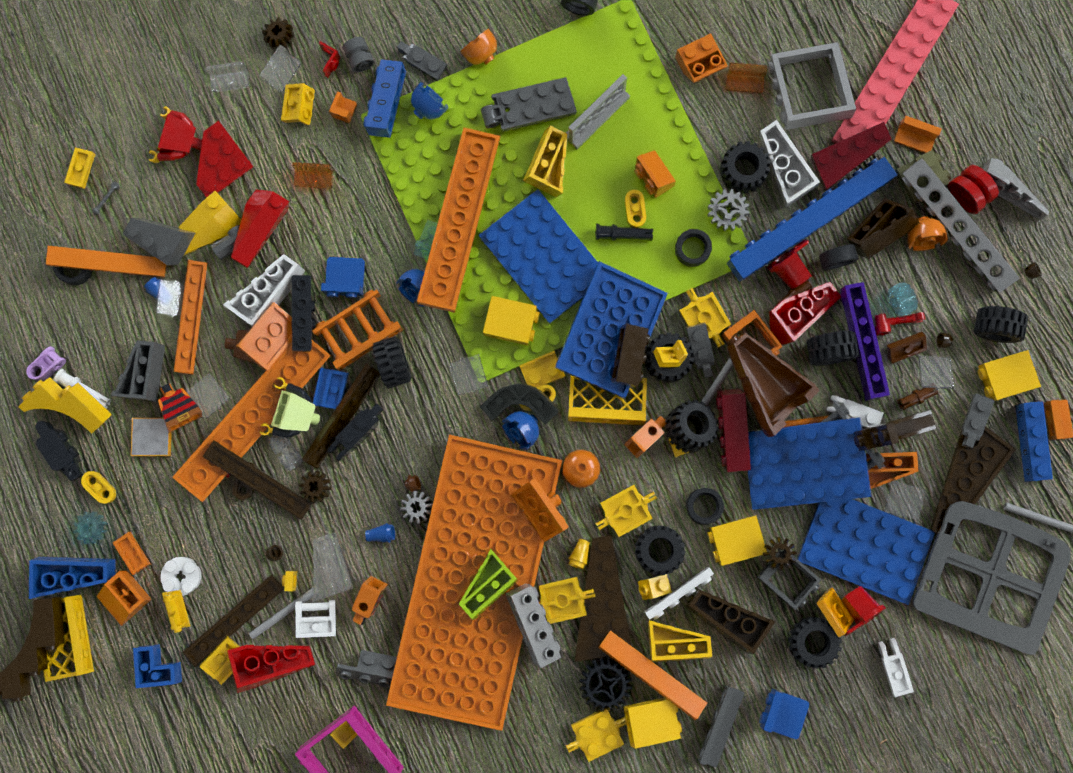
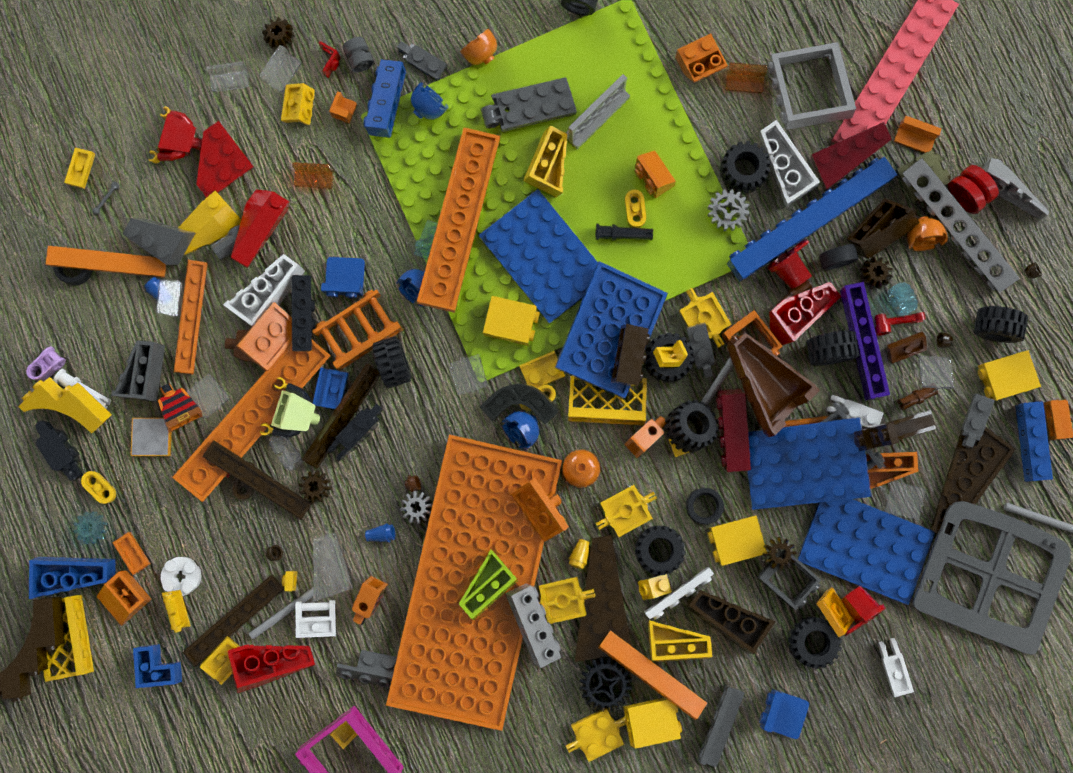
black tyre [675,229,712,267] -> none
none -> dark brown gear [859,257,893,289]

